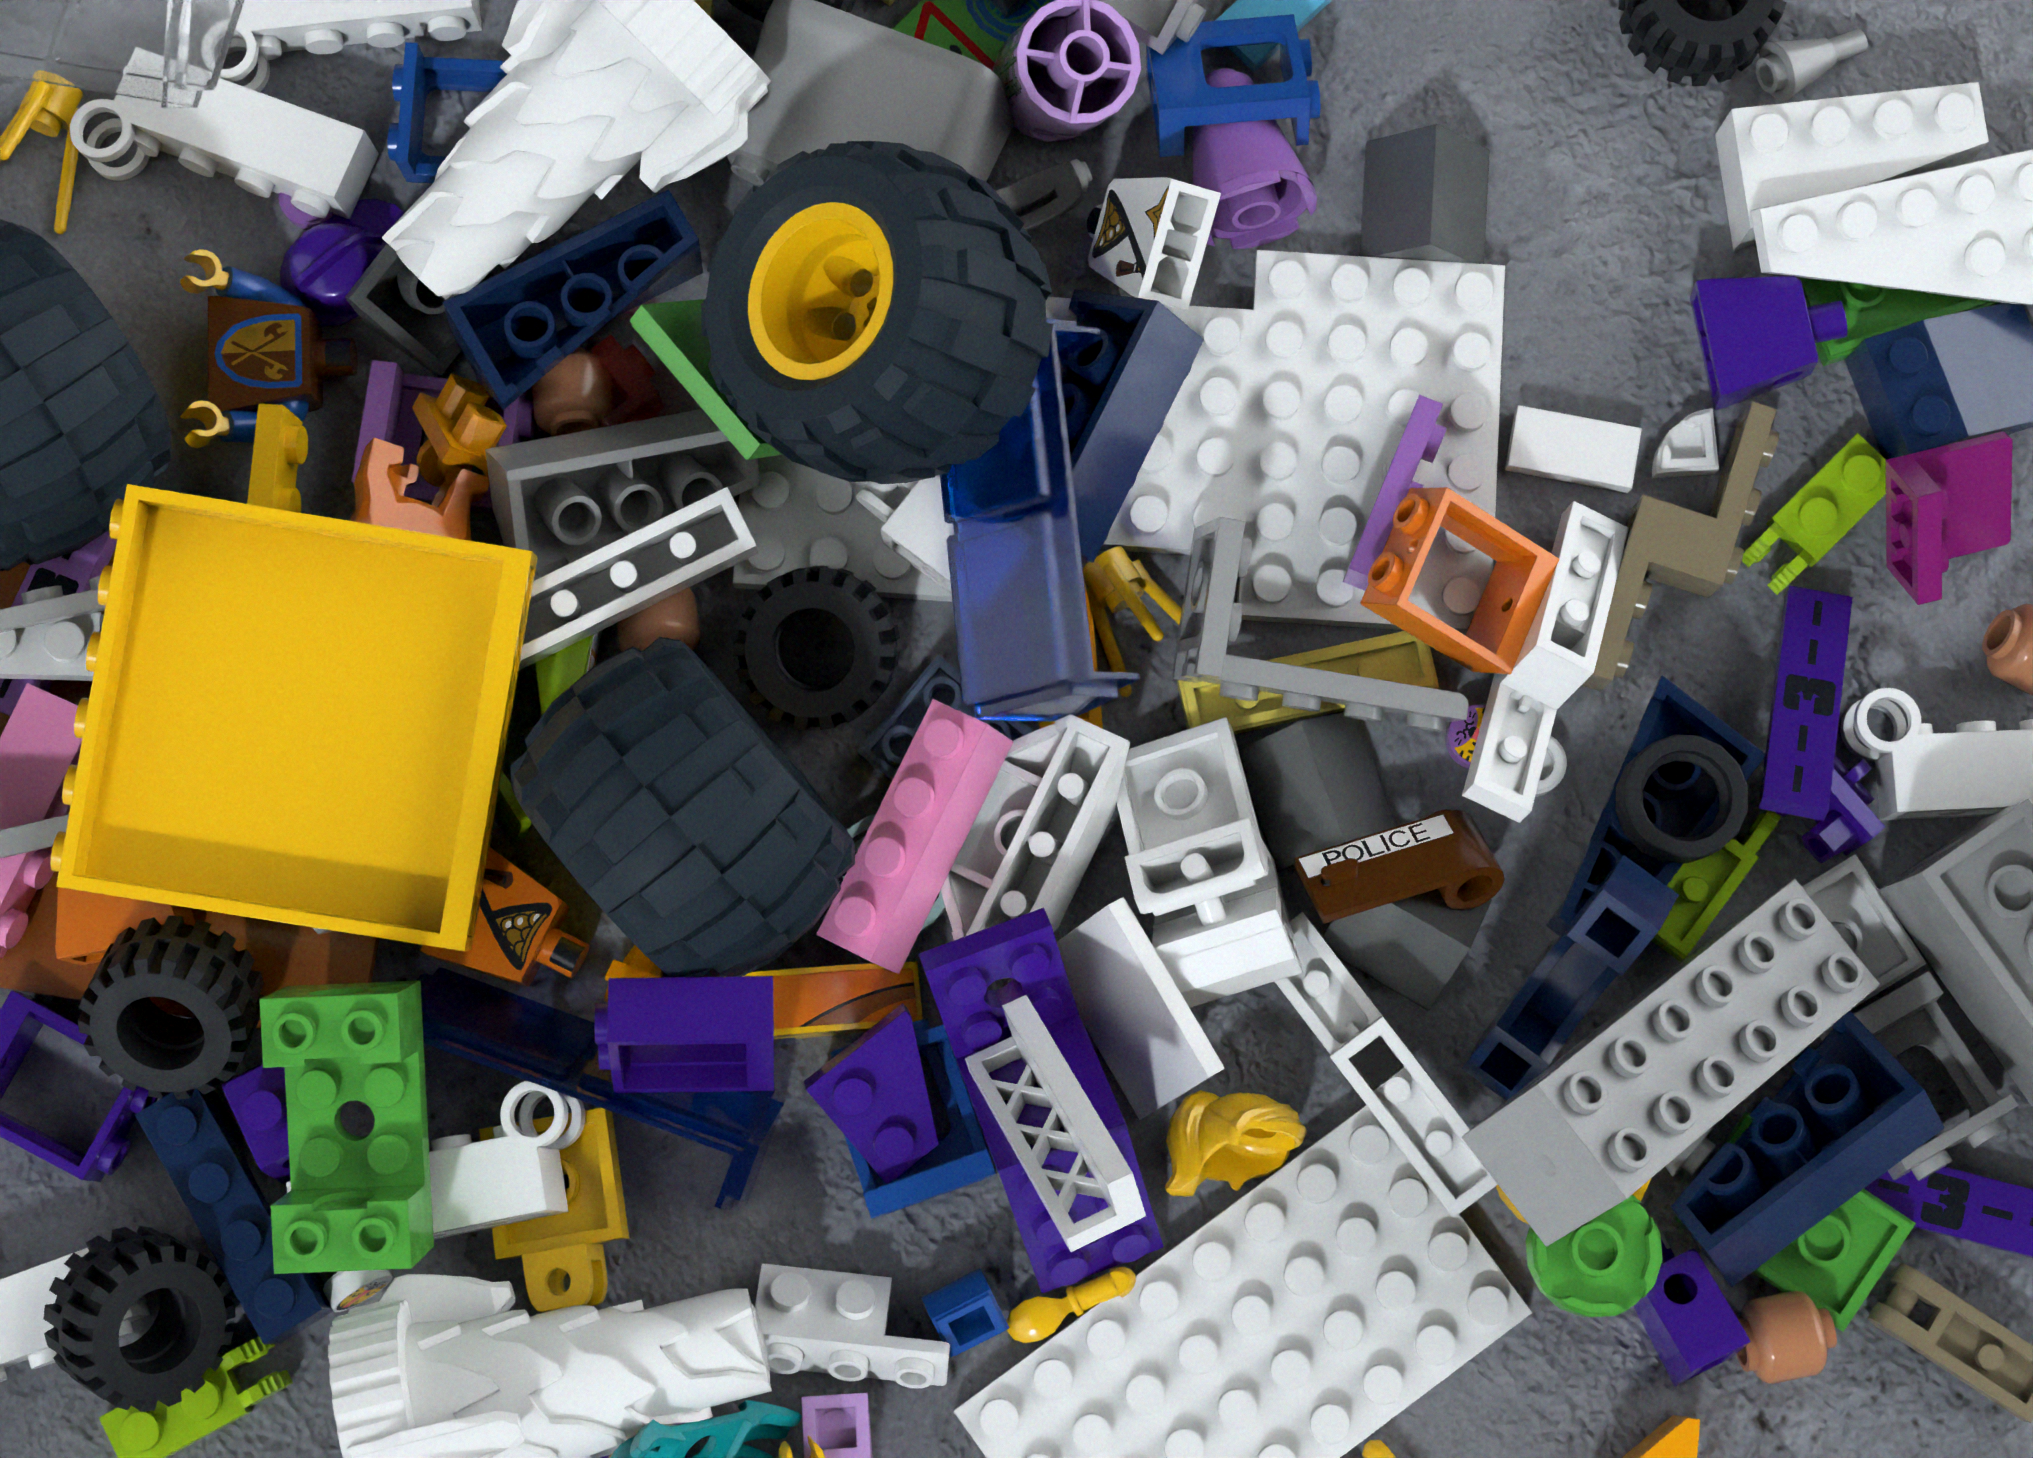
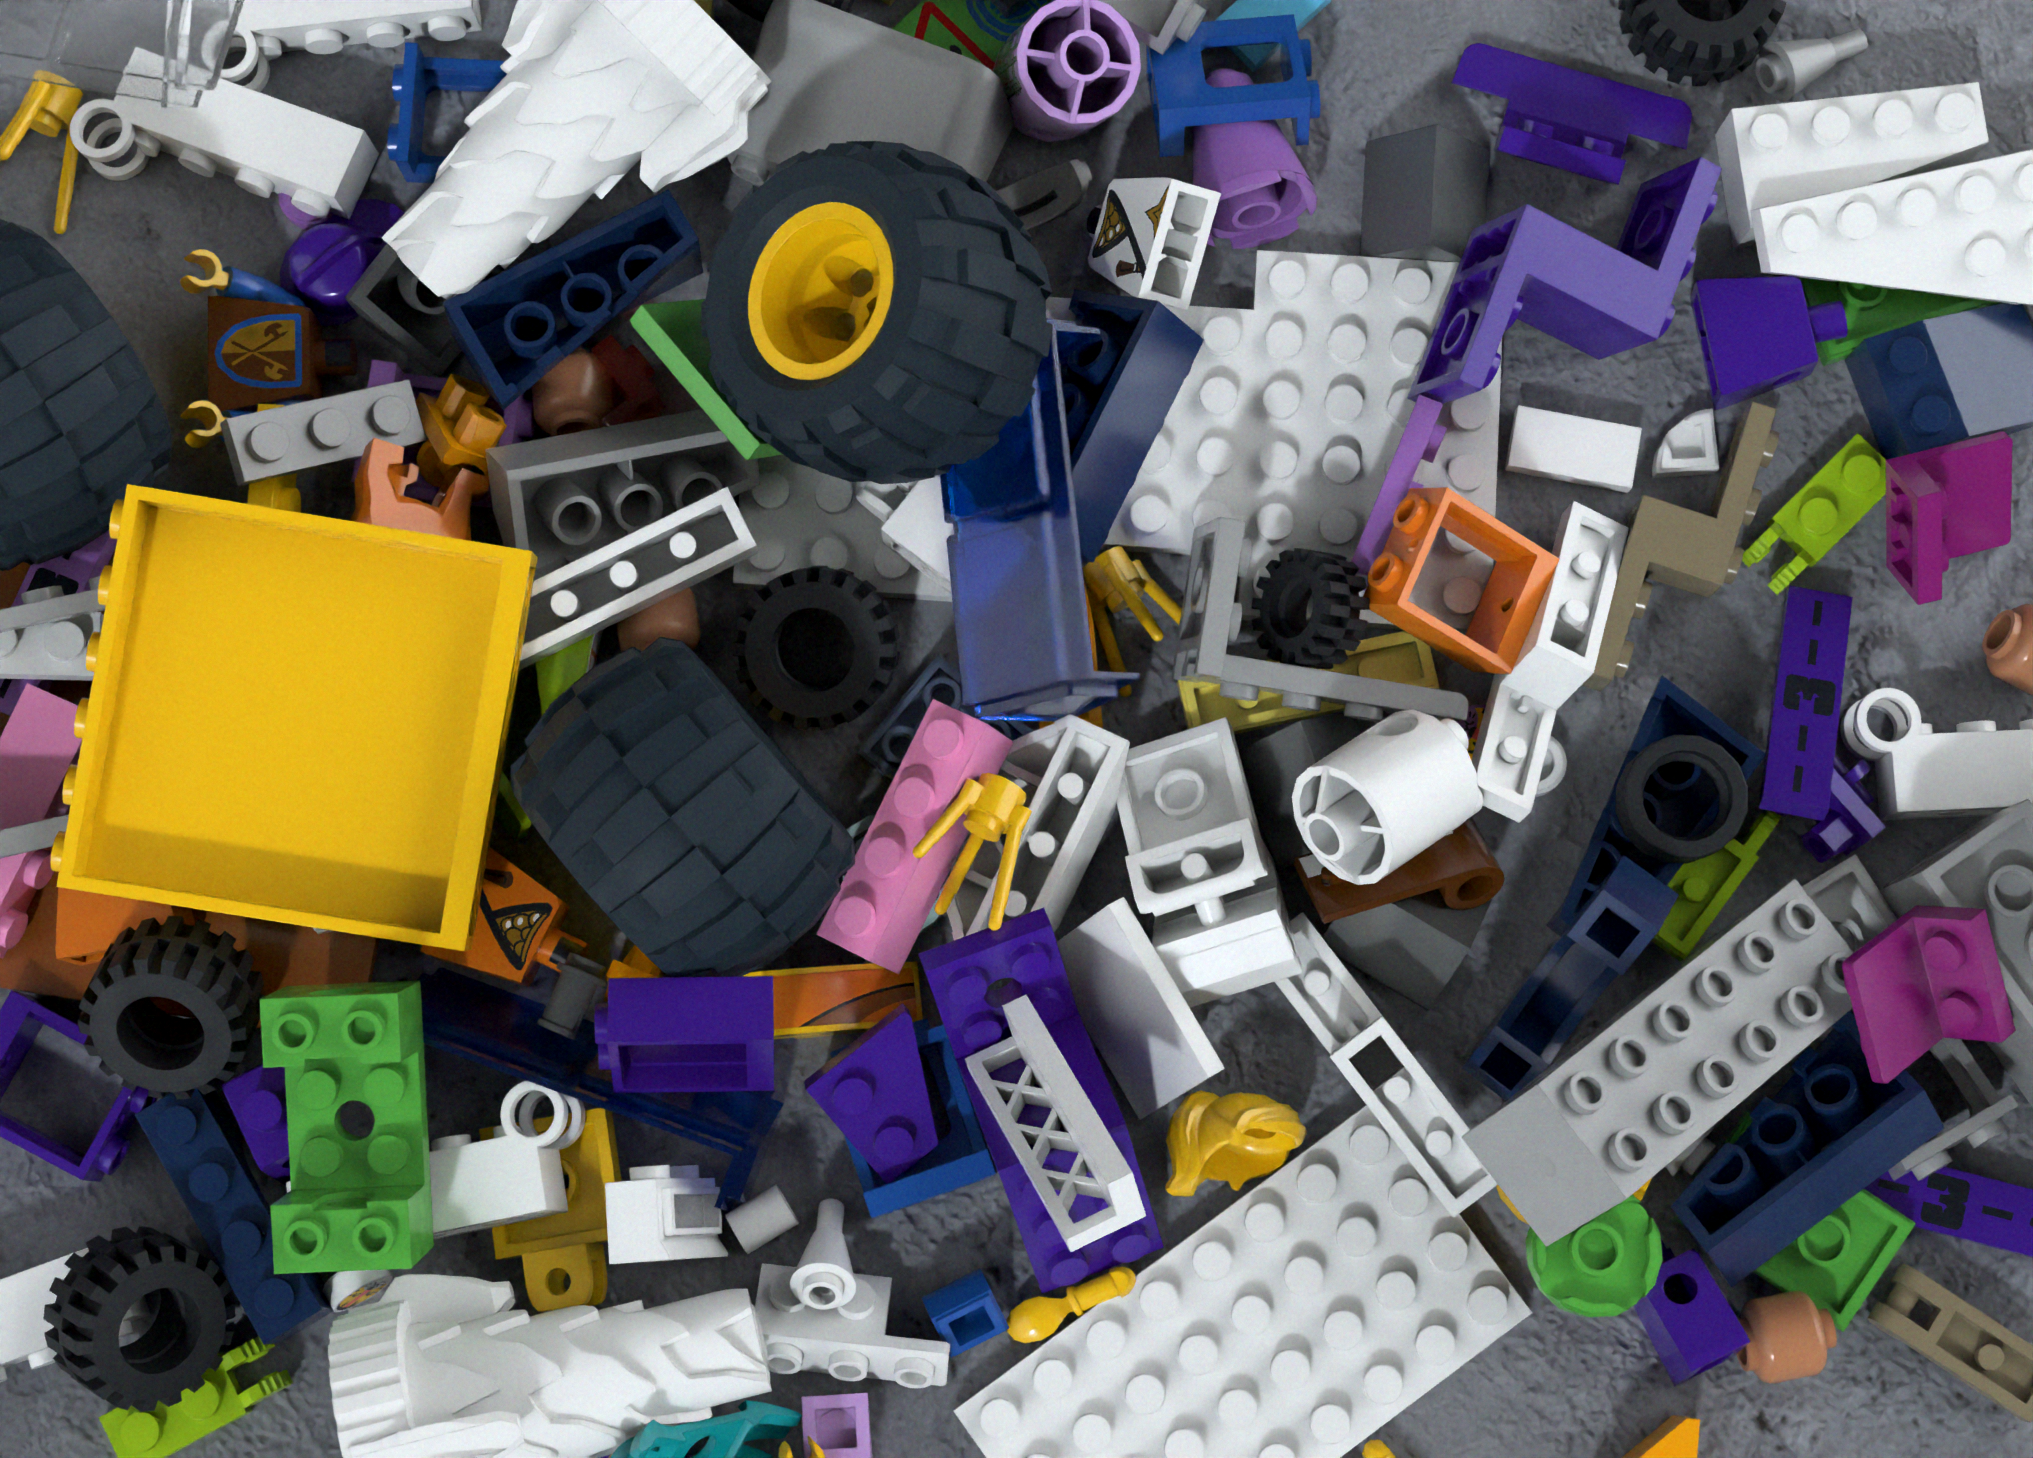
none -> light grey plate [220,379,427,486]
none -> dark grey pin [537,952,606,1041]
none -> white window [605,1165,728,1264]
none -> white hinge [725,1184,799,1254]
none -> white cone [790,1199,856,1310]
none -> yellow plant [912,773,1032,931]
none -> black tyre [1251,548,1369,669]
none -> white cylinder [1292,709,1484,885]
none -> dark purple bracket [1407,157,1722,404]
none -> dark purple plate [1451,43,1692,185]
none -> magenta bracket [1842,905,2016,1084]

